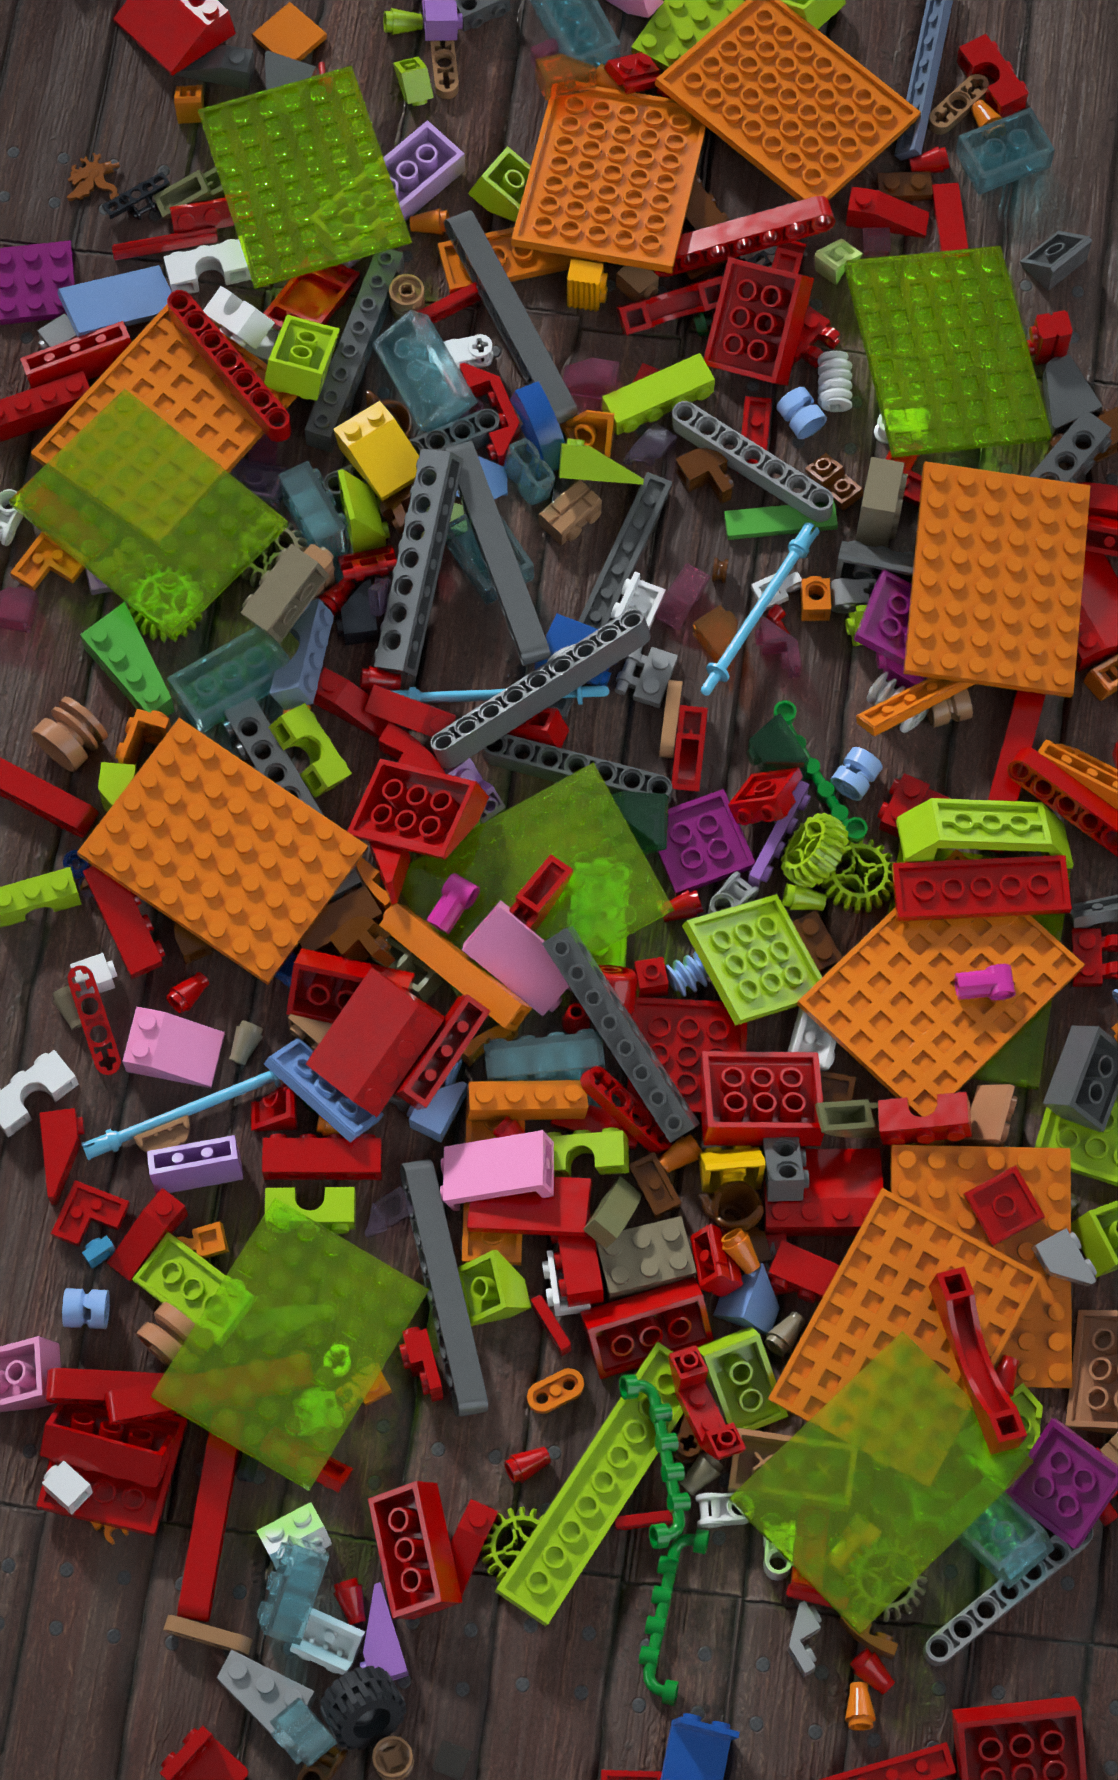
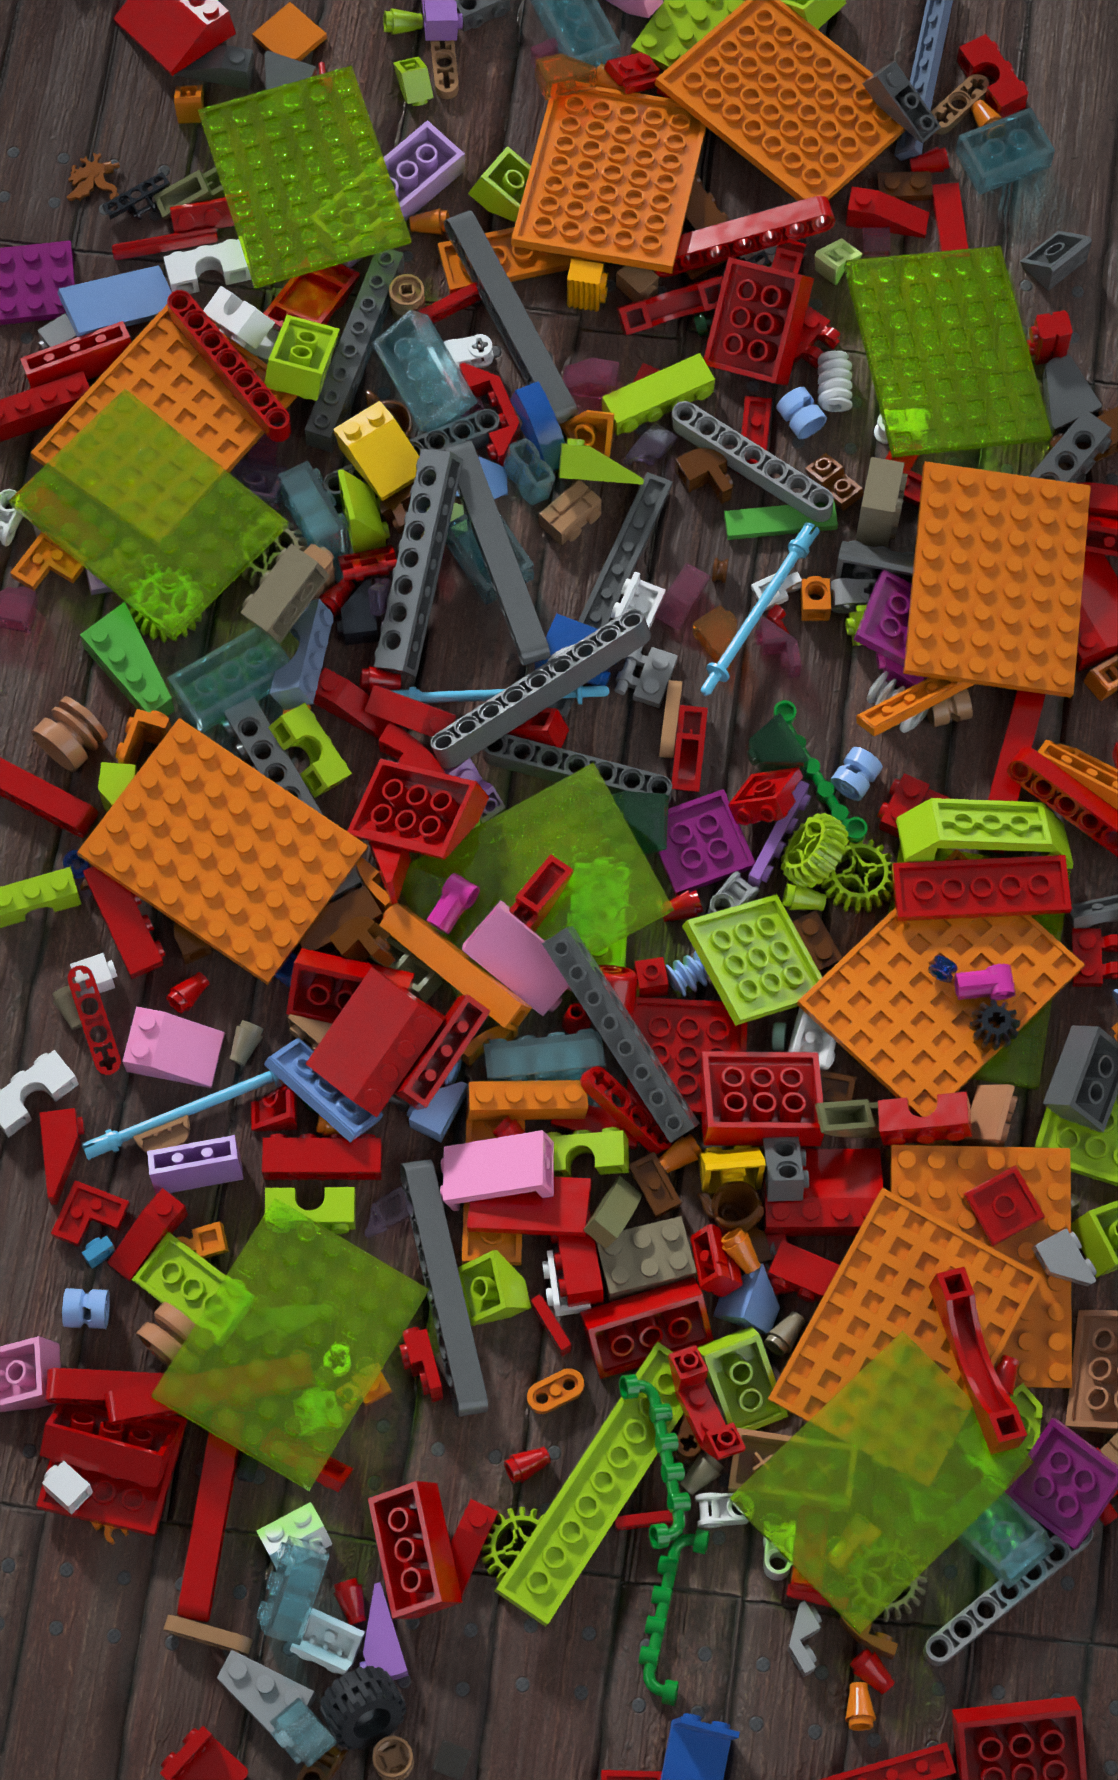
none -> sand green tile [772,1022,787,1052]
none -> dark grey slope [862,61,941,143]
none -> clear blue bush [928,955,958,983]
none -> black gear [969,999,1020,1051]

